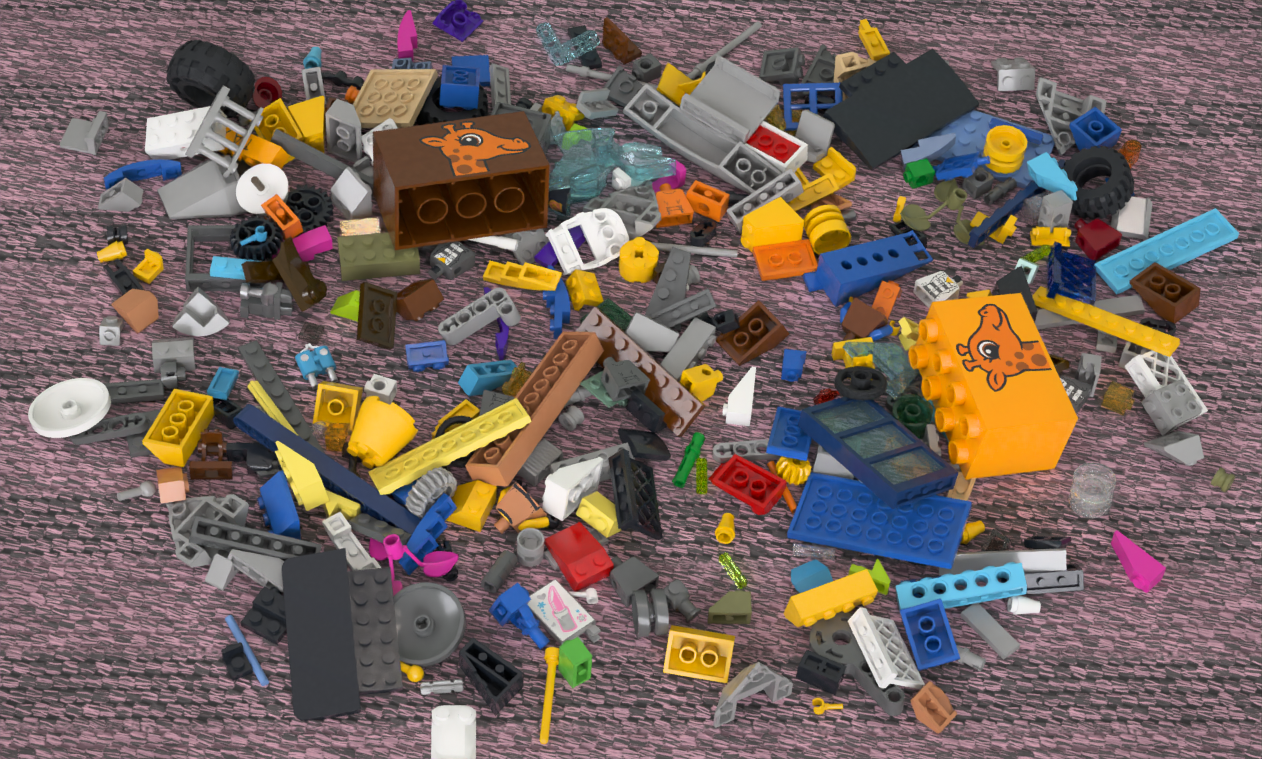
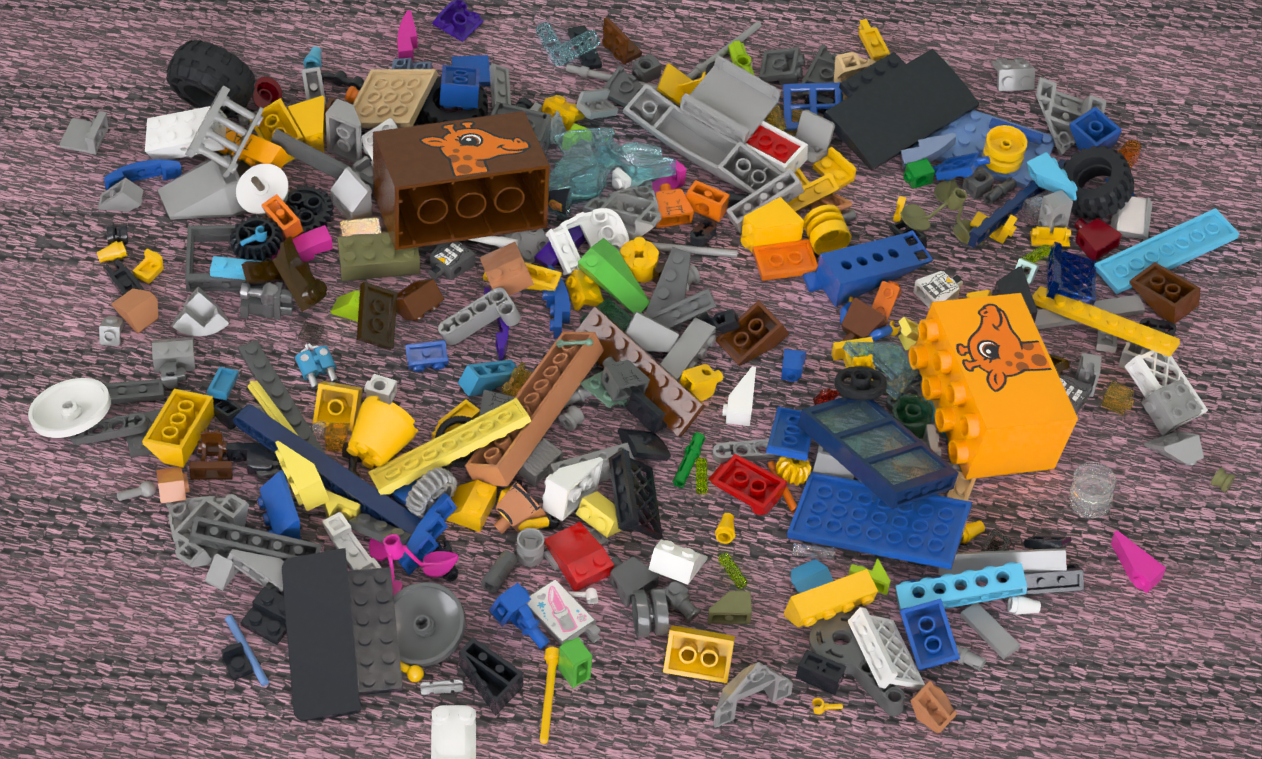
none -> nougat slope [480,242,534,296]
none -> sand green hinge [556,338,593,348]
none -> bright green wedge [578,238,650,315]
none -> white slope [648,540,708,585]
none -> lime piece [728,40,755,76]

